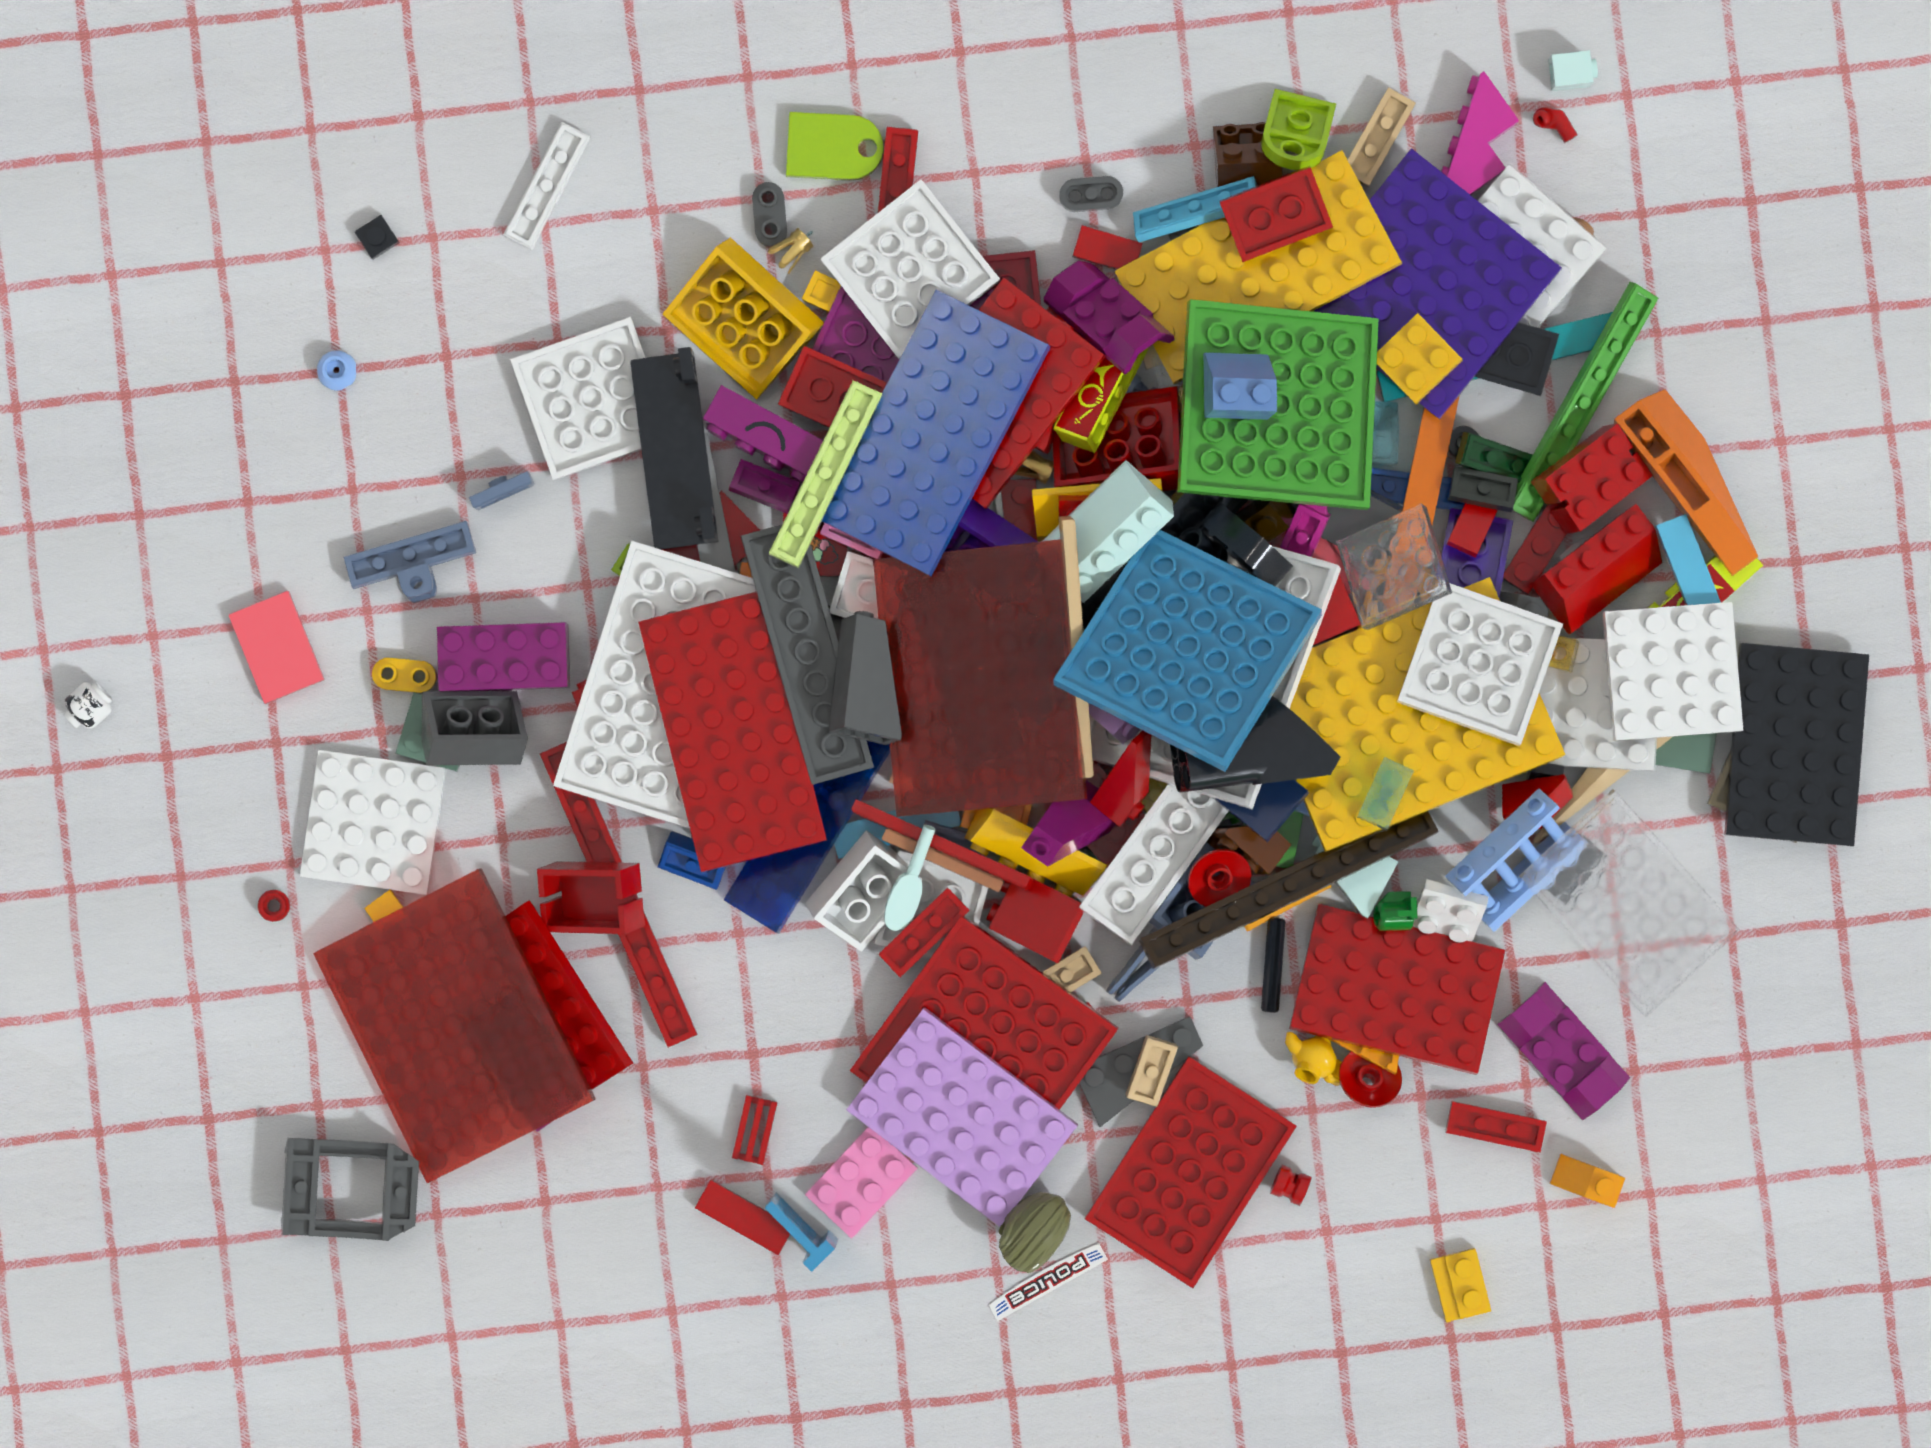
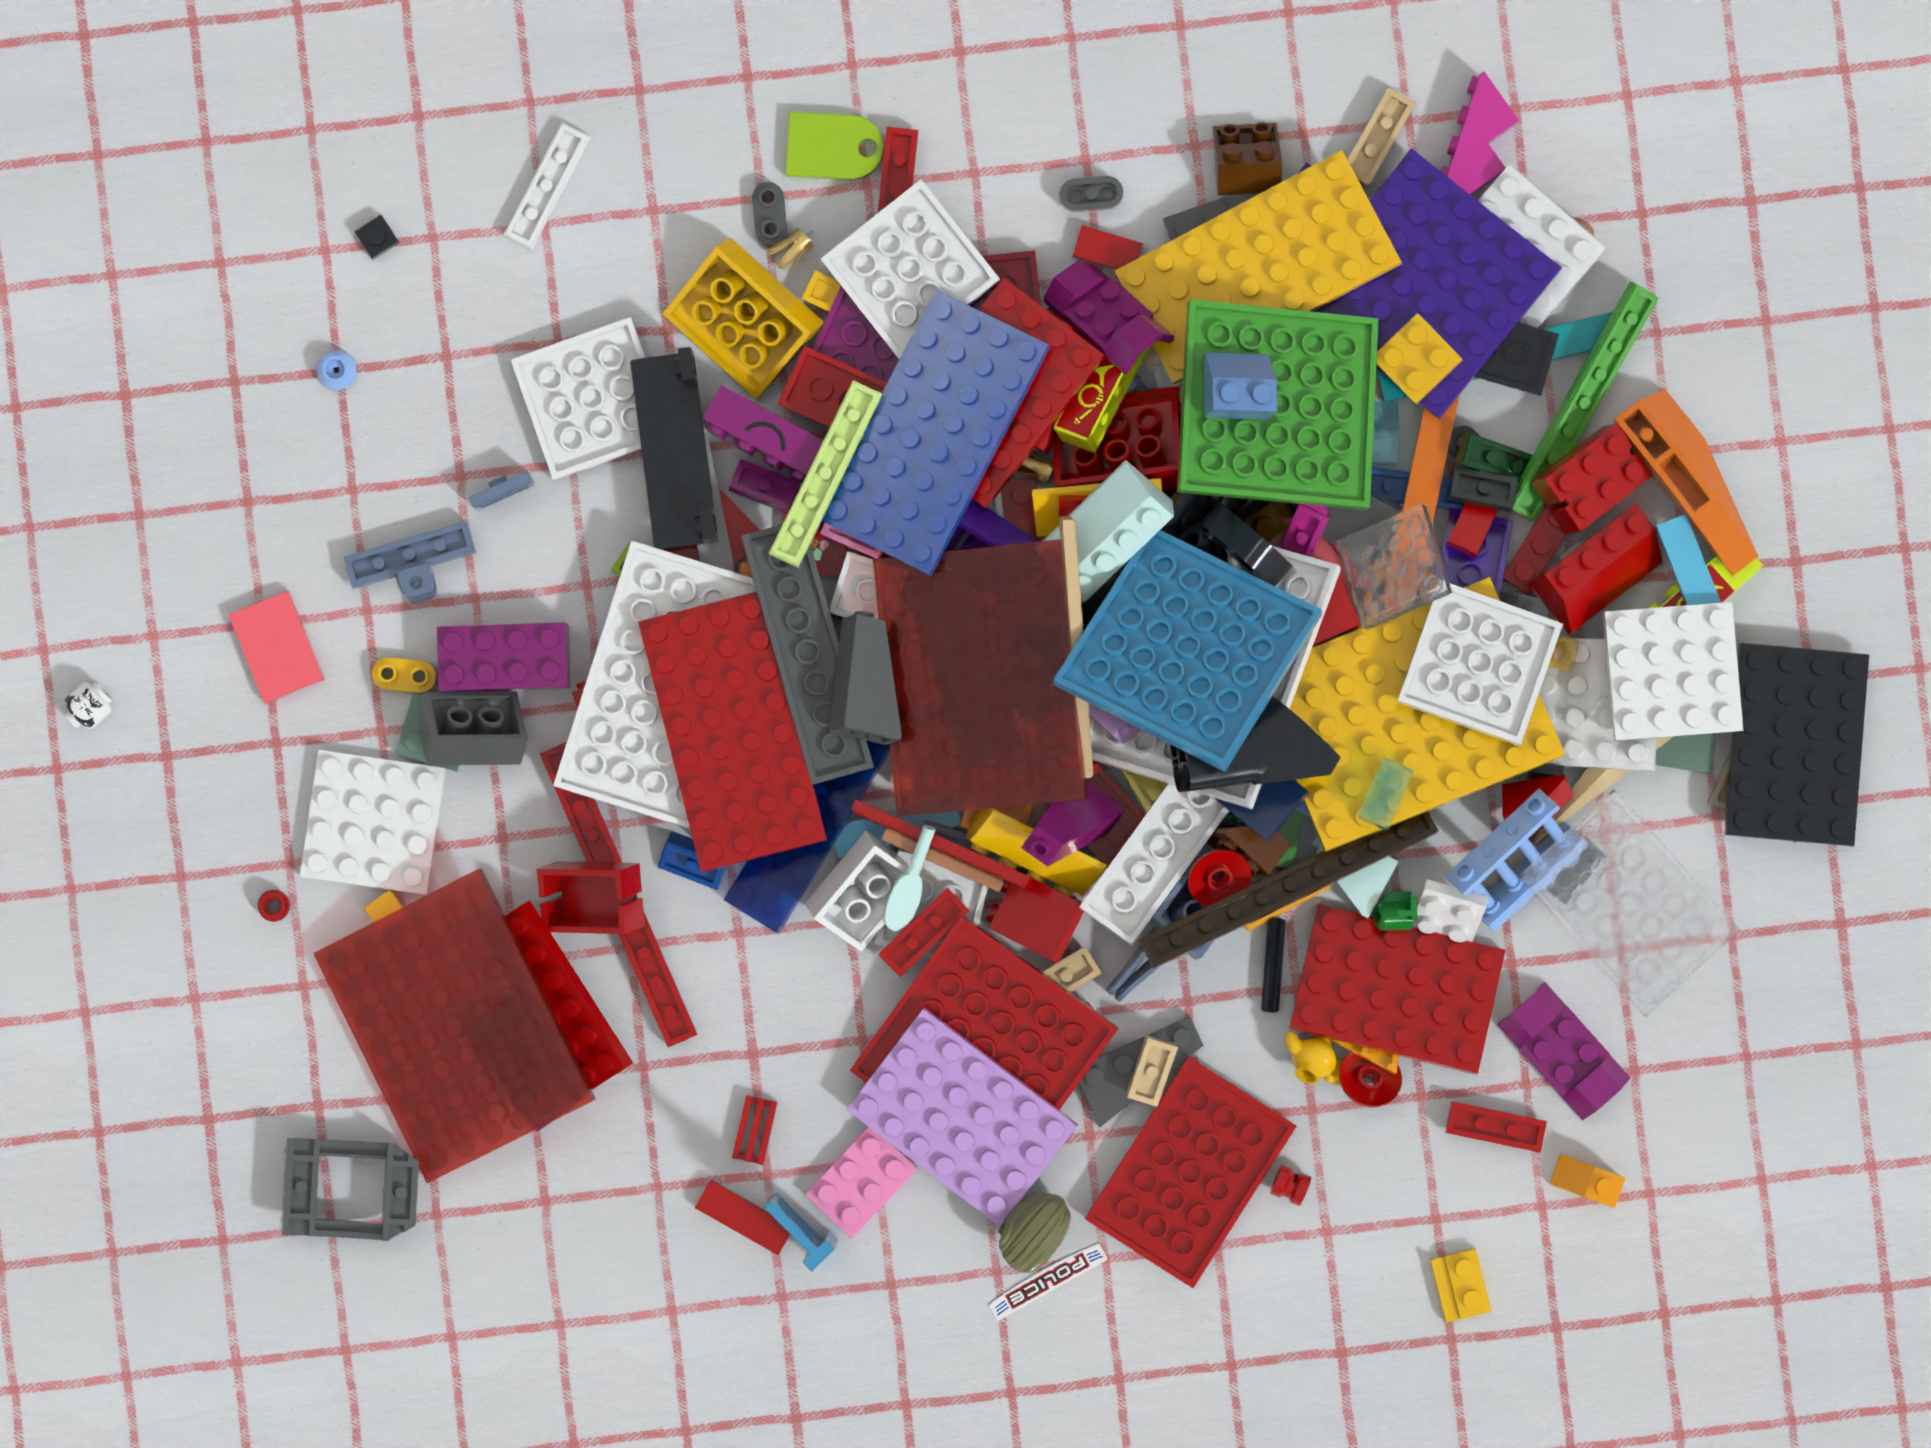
red slope [1090,730,1152,827] -> none
medium azure tile [1133,176,1258,243] -> none
red plate [1219,166,1333,262] -> none
lime tile [1261,89,1336,170] -> none
red arm [1533,107,1578,143] -> none
light aqua brick [1548,50,1598,91] -> none

